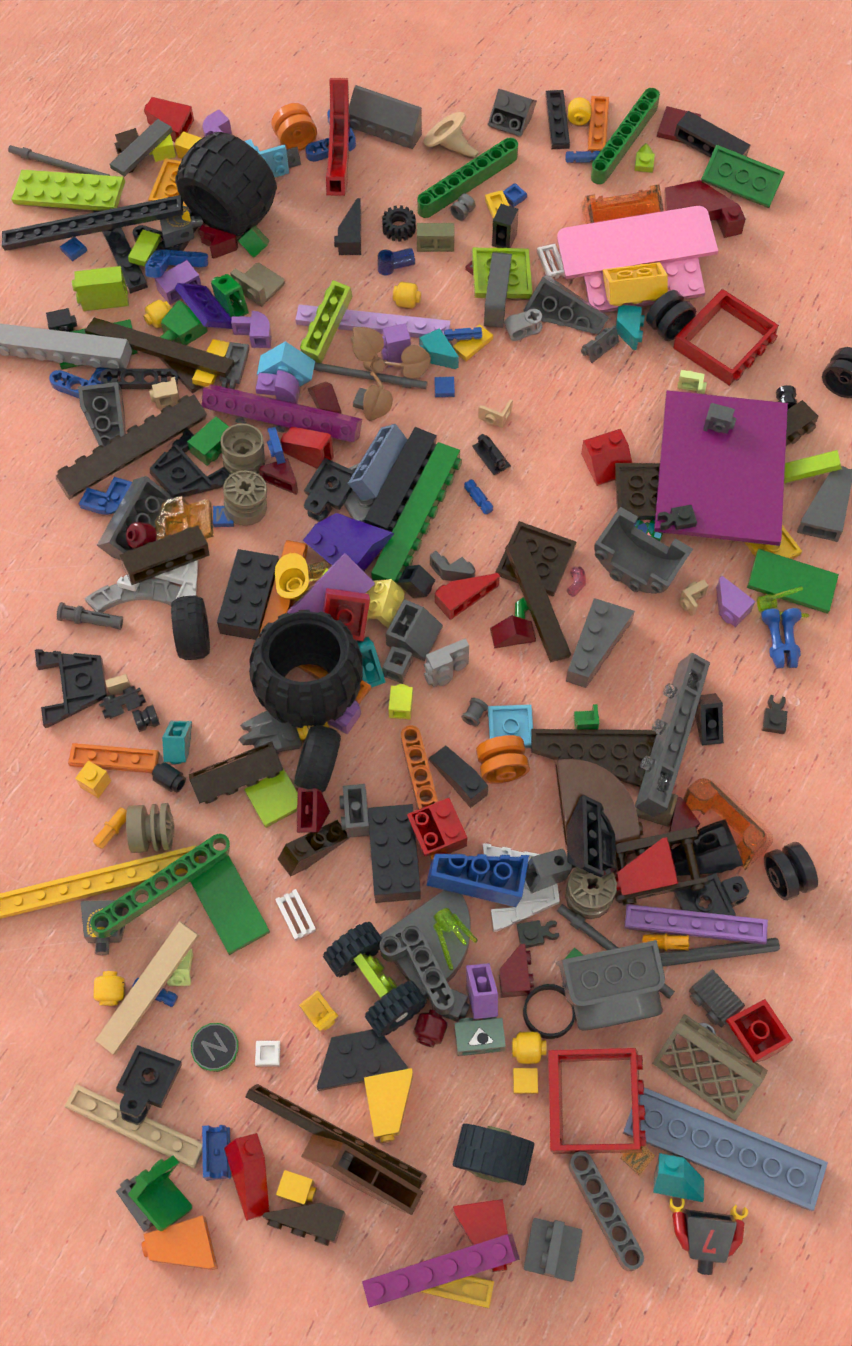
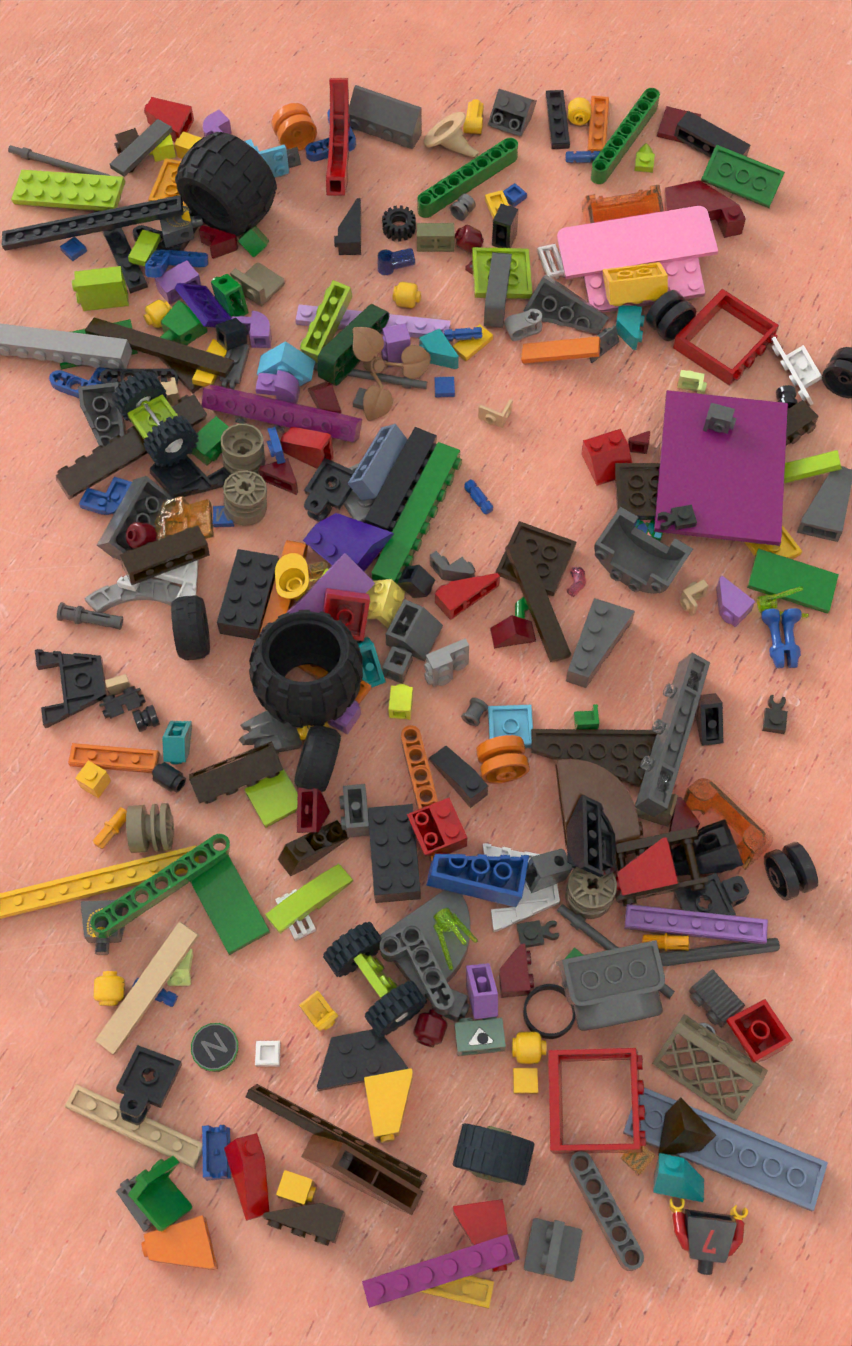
black brick [46,308,77,332] -> none
black hinge [472,434,511,475] -> none
none -> black plate [112,371,199,467]
none -> black brick [216,318,248,351]
none -> lime slope [265,864,353,934]
none -> dark green beam [318,304,390,386]
none -> dark red head [454,225,484,253]
none -> yellow piece [463,99,484,135]
none -> orange tile [521,336,601,364]
none -> dark red slope [628,431,650,454]
none -> dark brown slope [658,1098,716,1156]
none -> white bracket [771,337,822,405]

